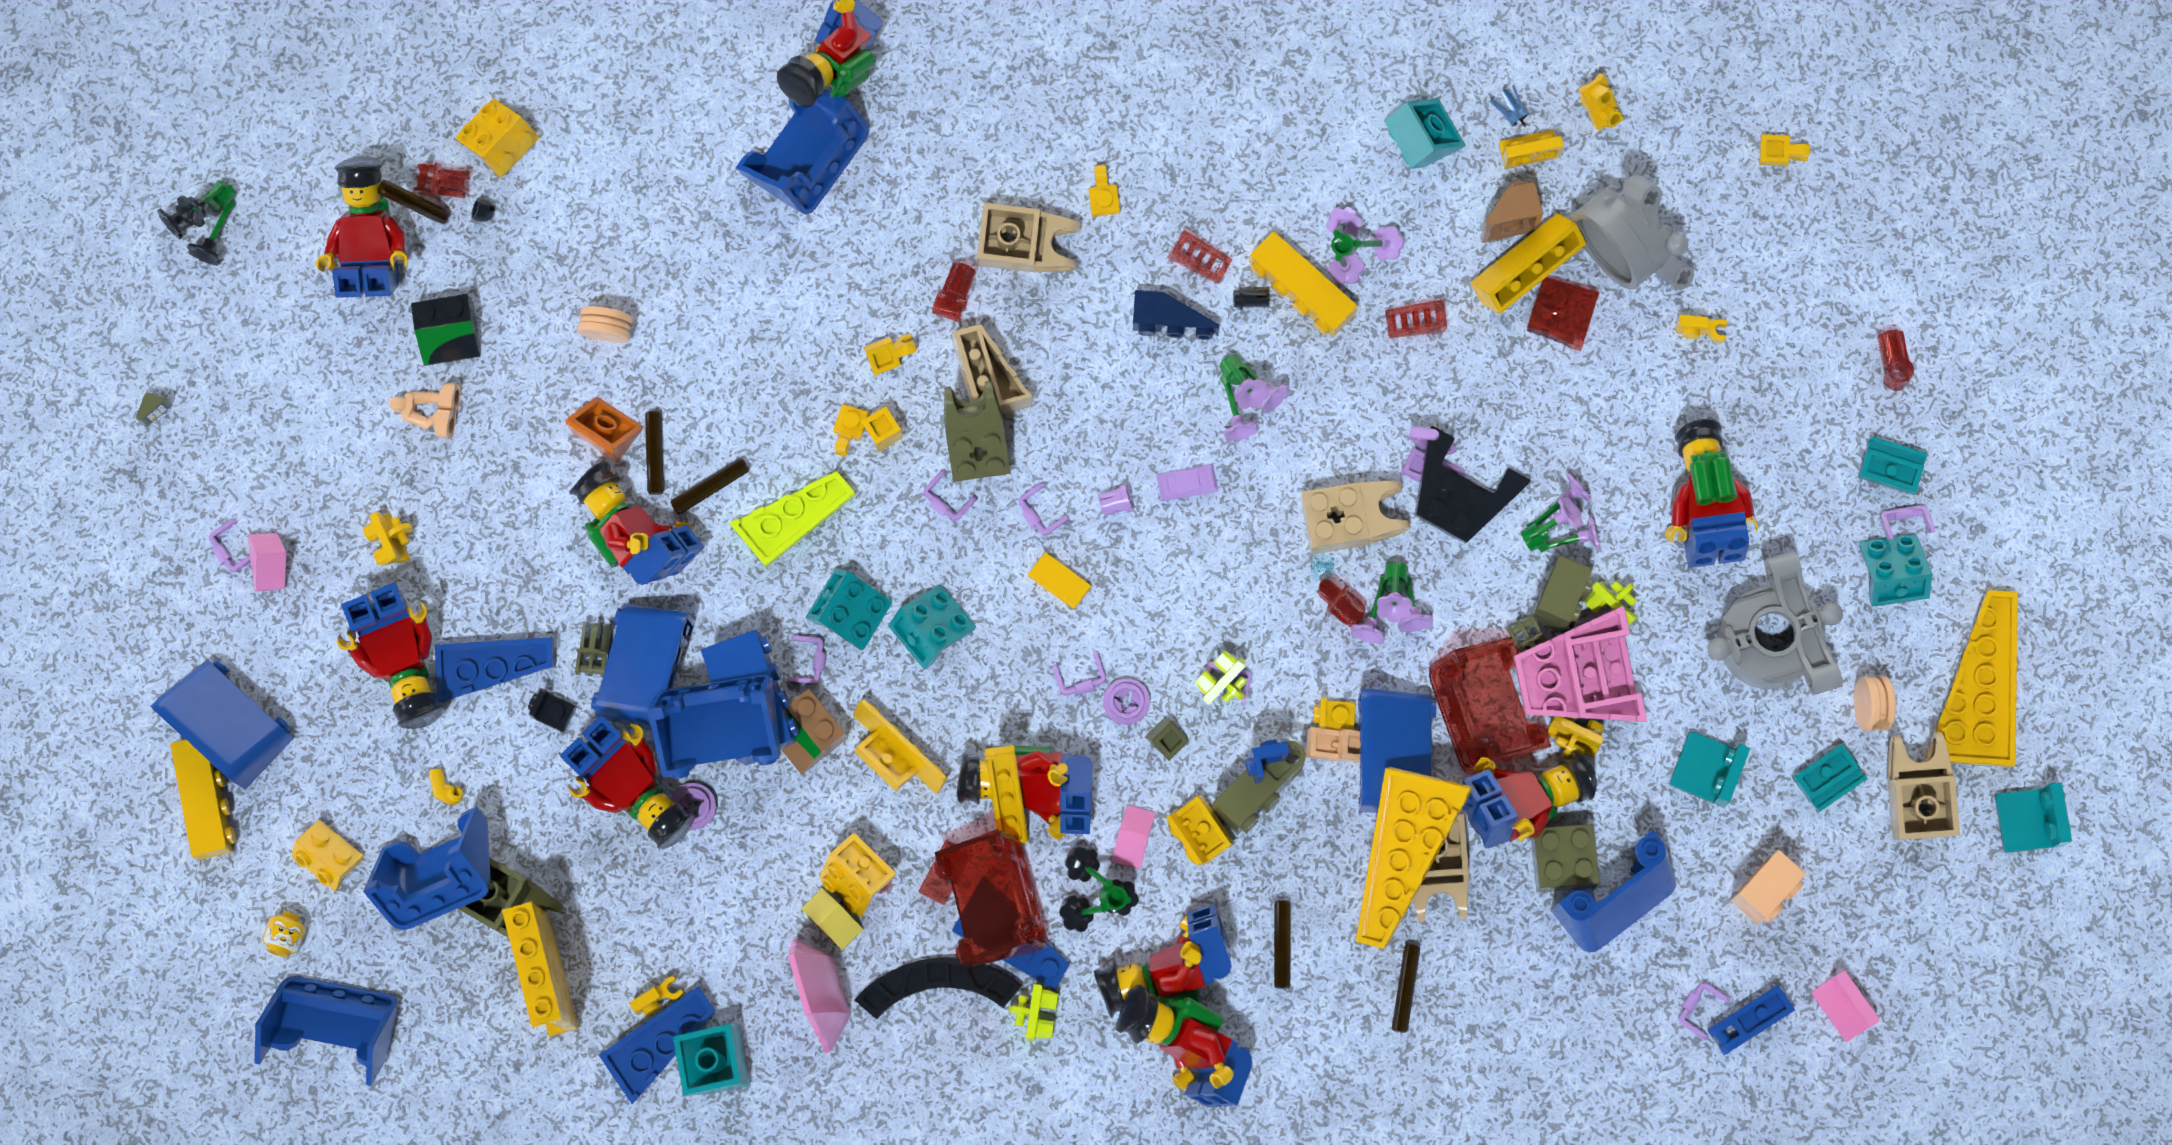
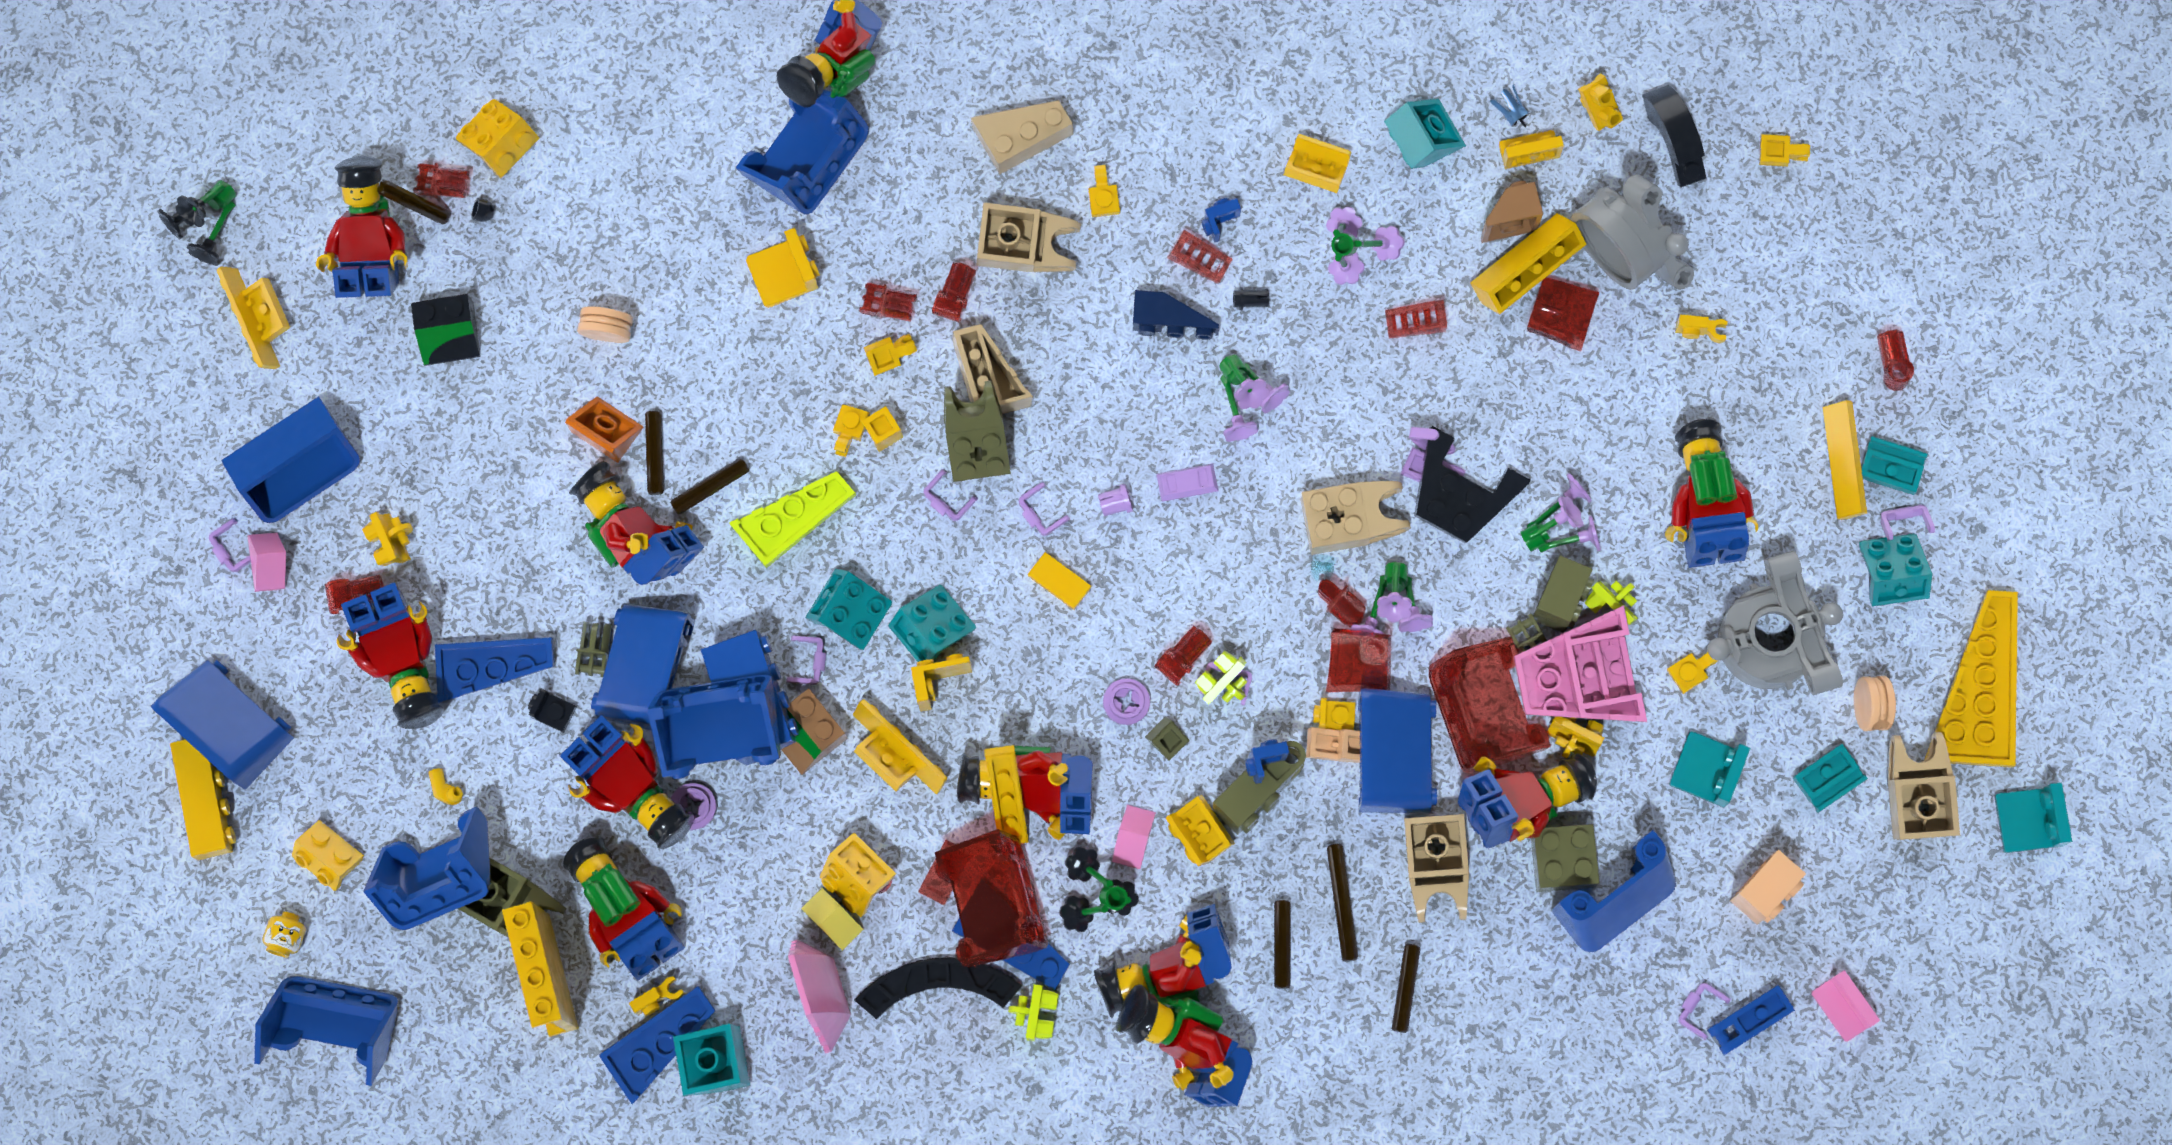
olive slope [136,392,173,427] -> none
light nougat piece [389,382,461,439] -> none
lavender piece [1052,652,1106,696] -> none
yellow brick [1249,231,1358,337] -> none
yellow wing [1355,767,1474,949] -> none
none -> yellow bracket [216,266,290,369]
none -> blue windscreen [221,396,360,523]
none -> clear red piece [324,574,384,614]
none -> piece [563,837,685,981]
none -> yellow bracket [746,227,820,308]
none -> clear red arm [859,283,917,322]
none -> yellow bracket [911,654,972,712]
none -> tan wedge [971,100,1073,174]
none -> clear red piece [1154,626,1212,686]
none -> blue bracket [1201,198,1241,243]
none -> yellow bracket [1284,134,1351,193]
none -> clear red plate [1326,628,1391,692]
none -> dark brown axle [1327,844,1358,962]
none -> black arch [1642,85,1707,188]
none -> yellow plate [1667,652,1718,694]
none -> yellow tile [1823,400,1867,520]

